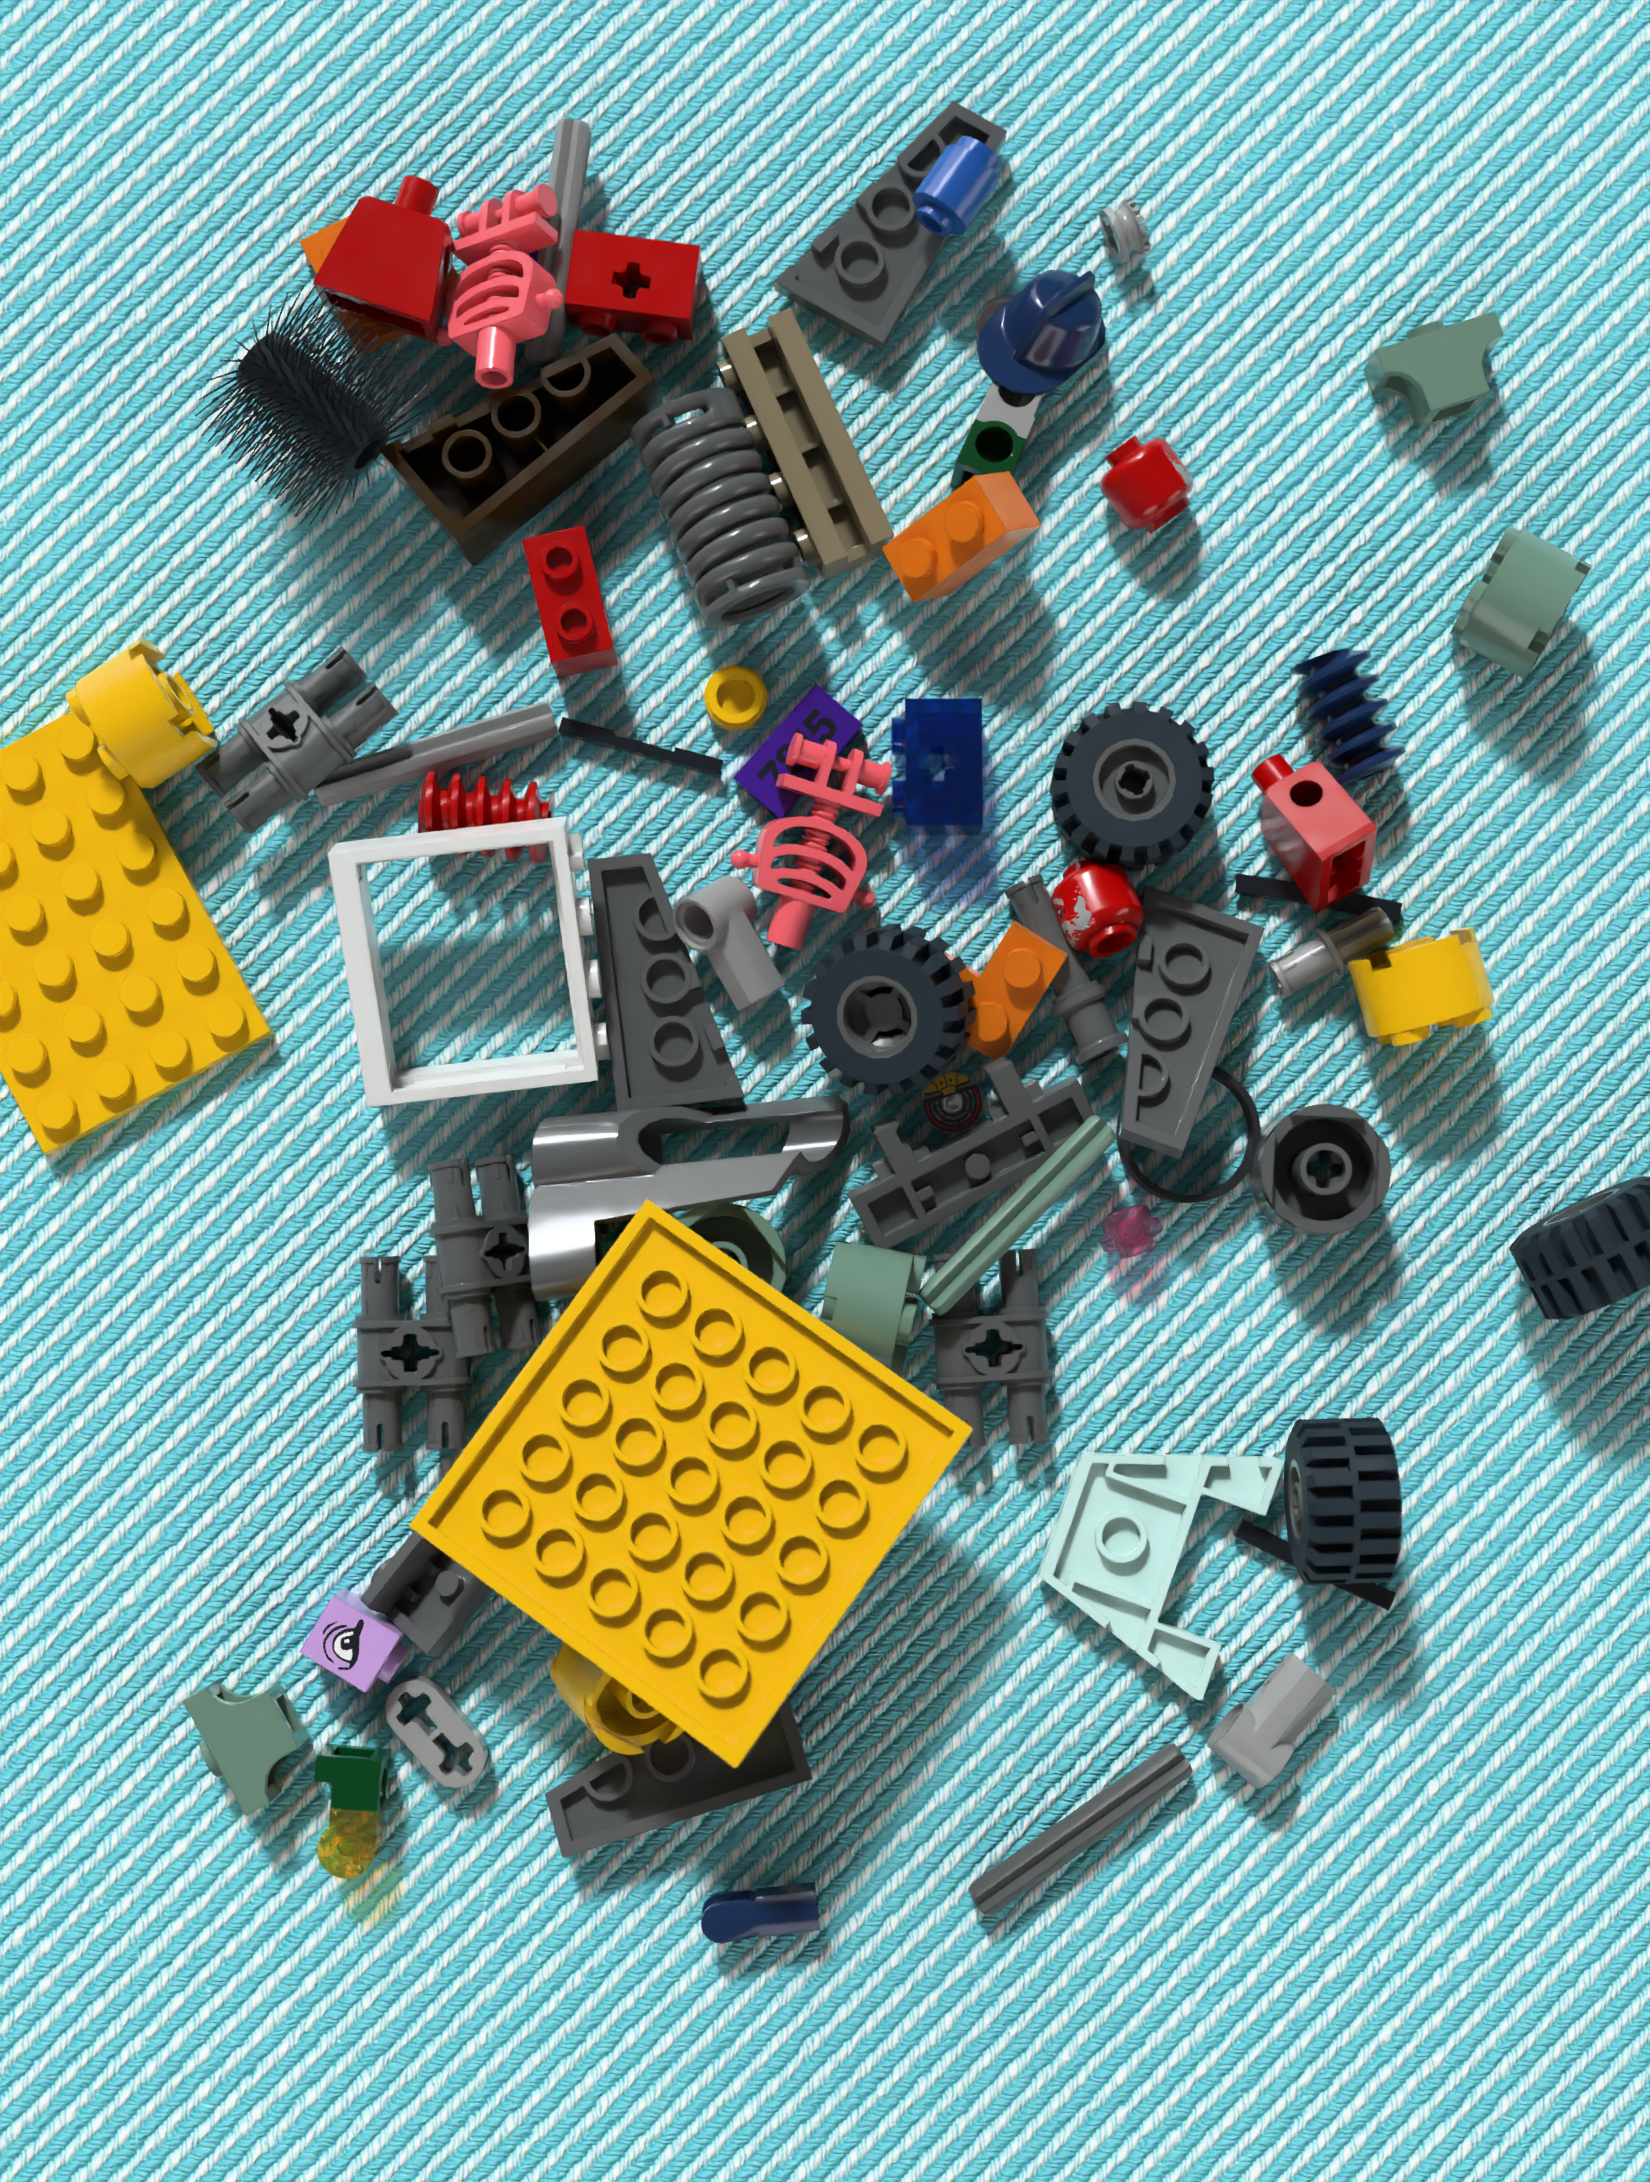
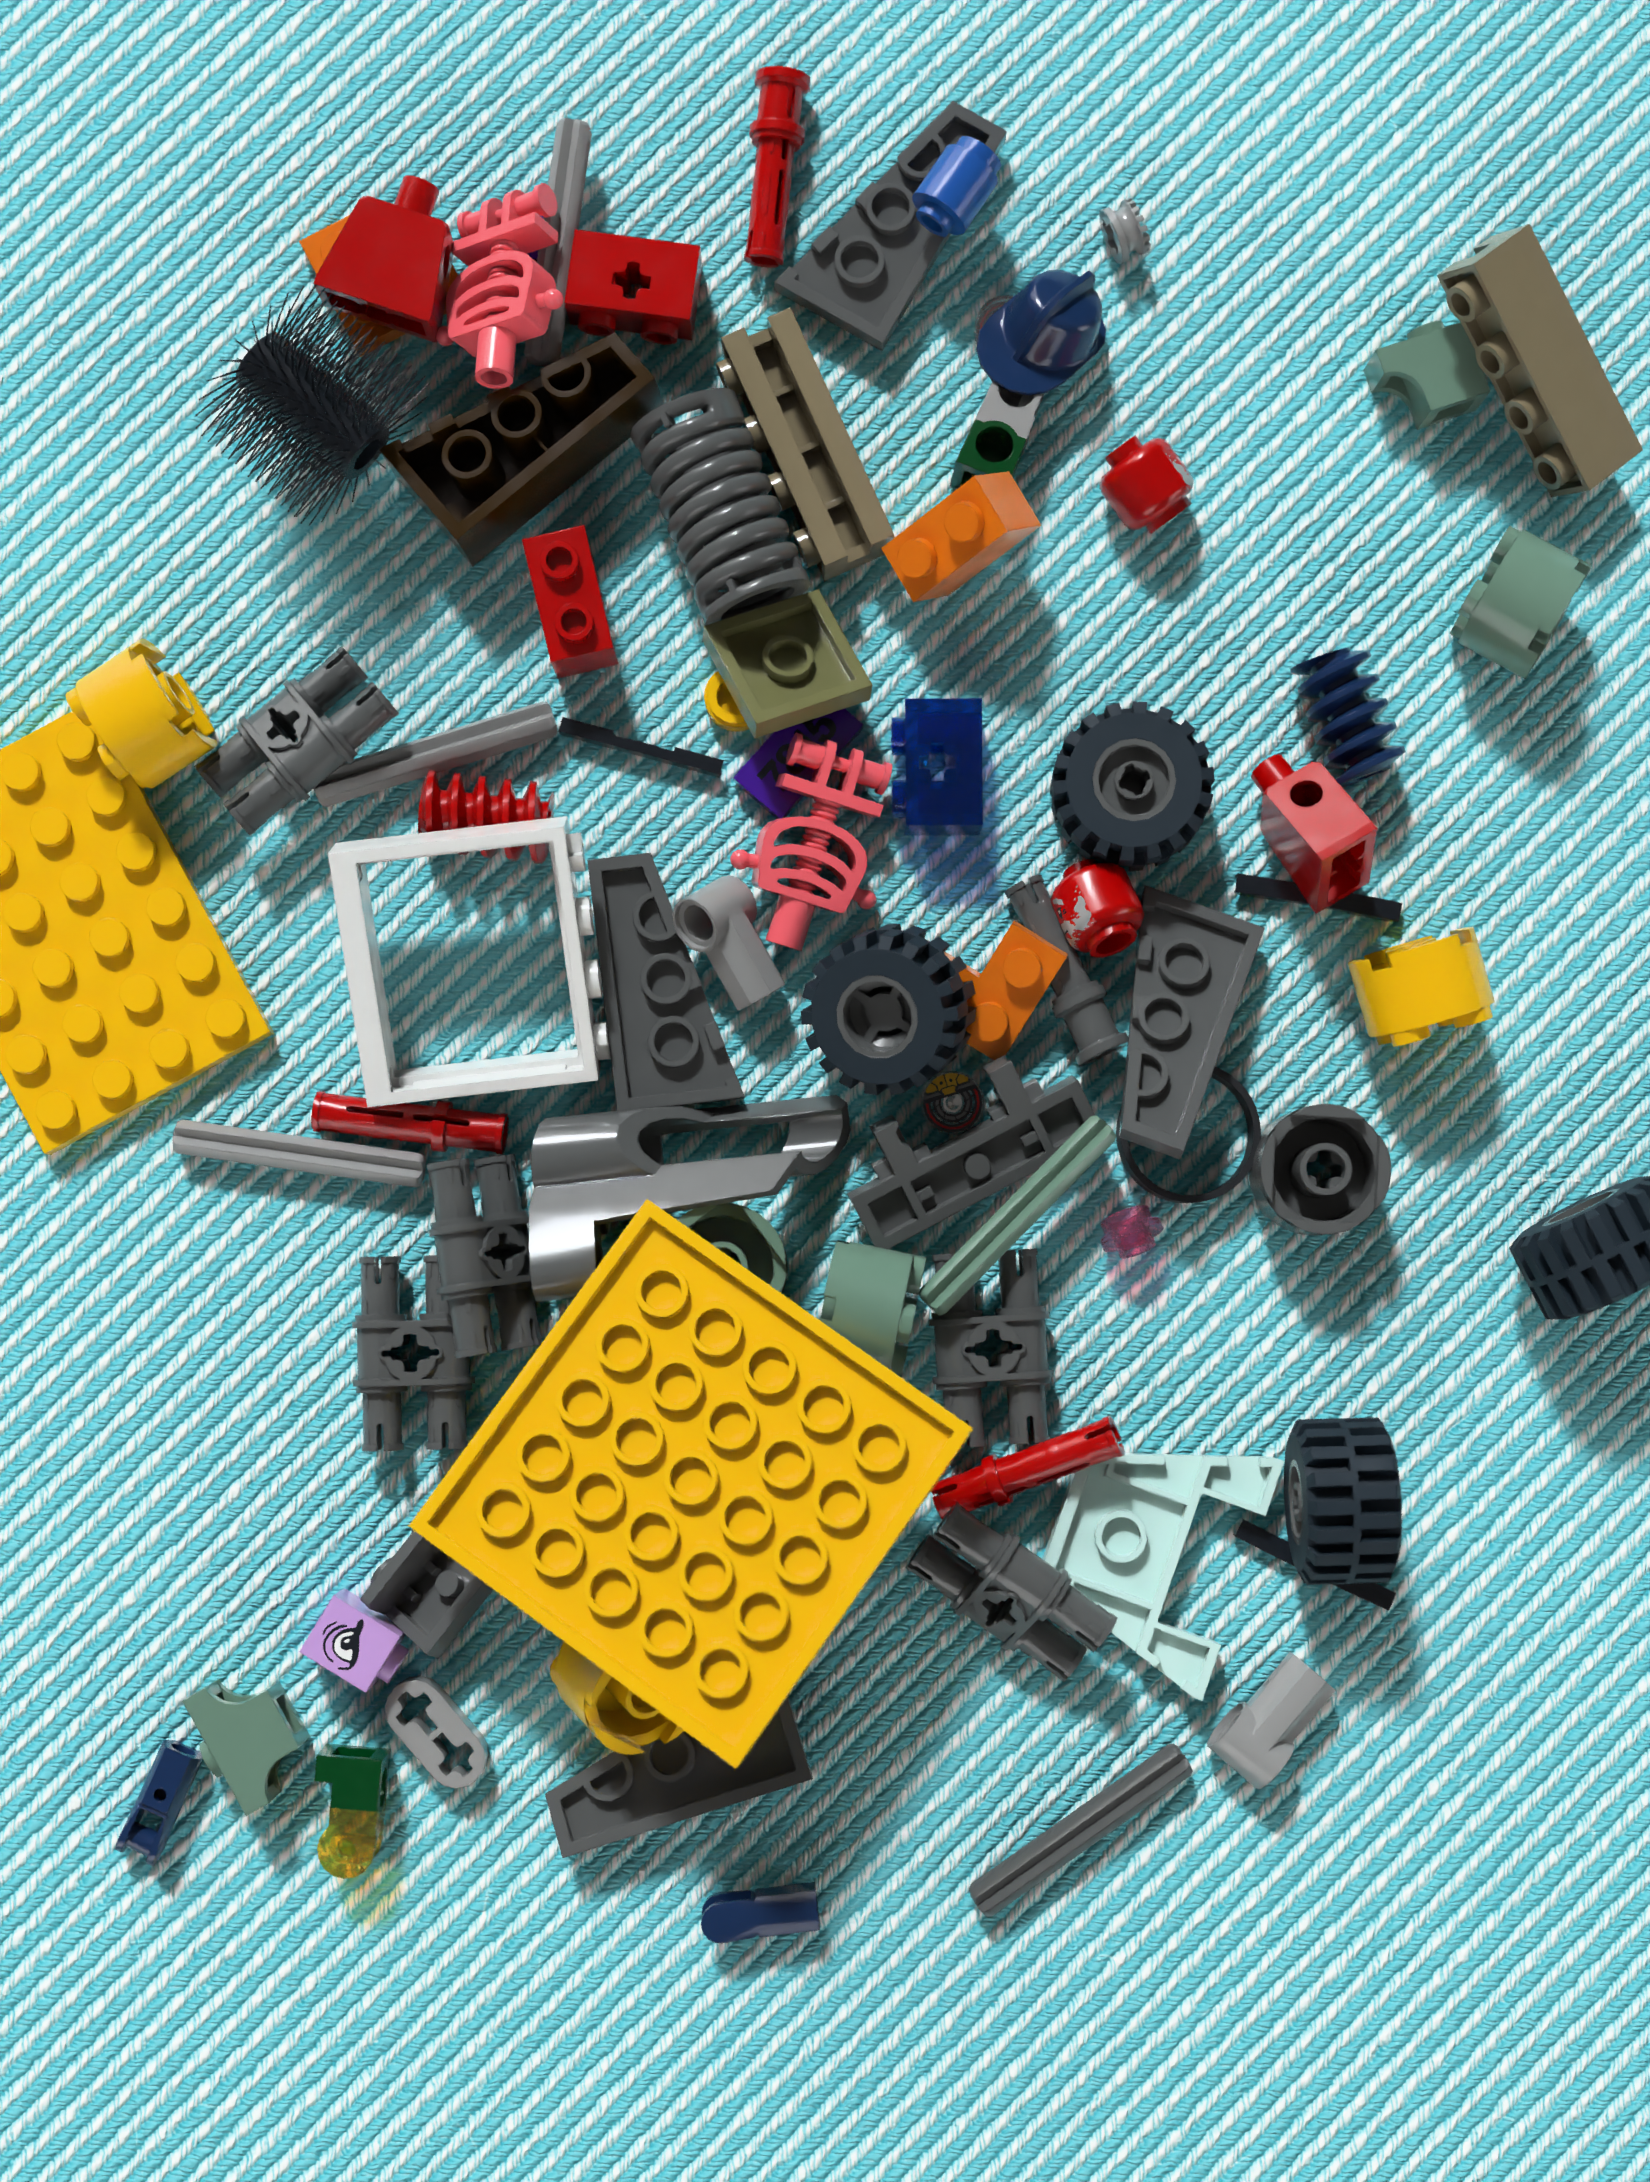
light grey axle [1267,907,1394,998] -> none
none -> dark blue bar [115,1740,203,1866]
none -> light grey axle [172,1120,426,1187]
none -> red pin [311,1091,509,1155]
none -> olive plate [703,589,873,739]
none -> red pin [744,66,811,268]
none -> dark grey pin [905,1502,1117,1682]
none -> red pin [931,1415,1125,1519]
none -> dark tan brick [1437,224,1643,497]

